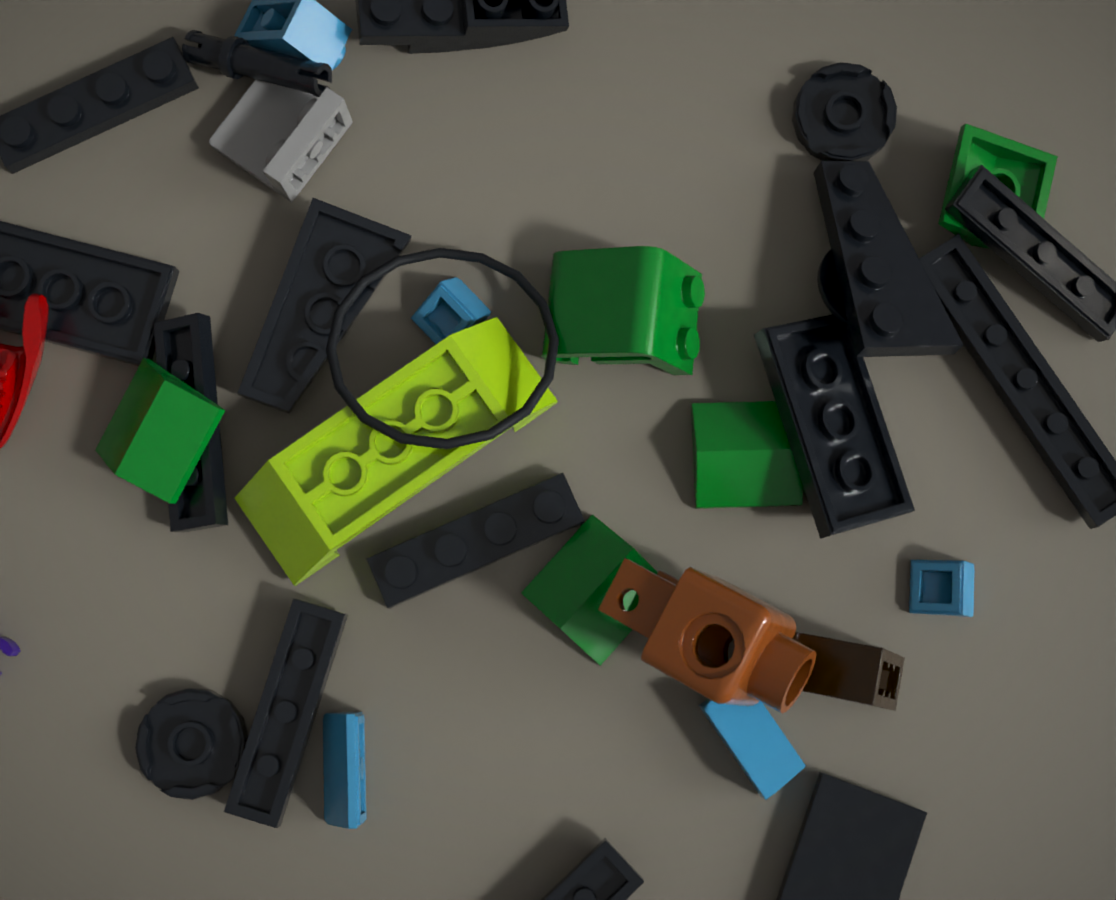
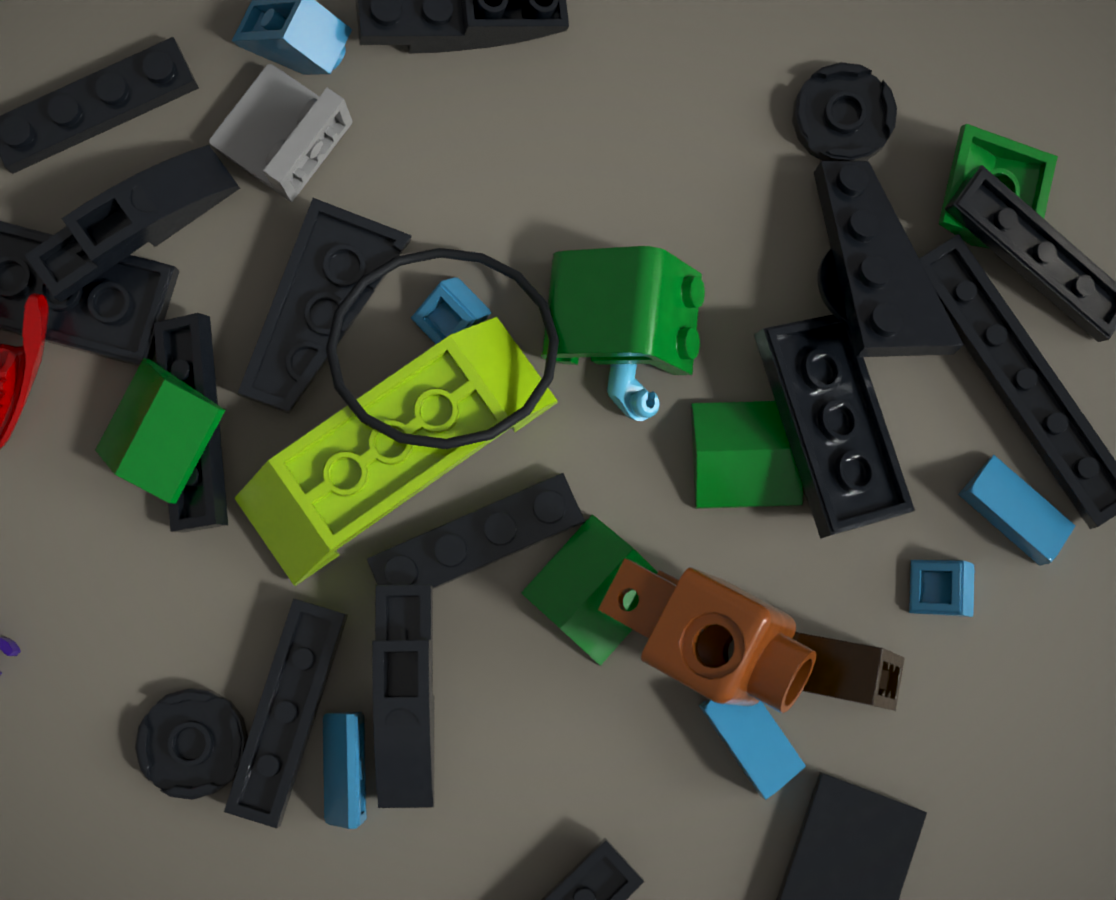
black pin [182,30,332,97] -> none
none -> black slope [25,145,240,302]
none -> black slope [372,584,434,808]
none -> medium azure arm [607,364,660,421]
none -> dark azure slope [958,455,1076,565]

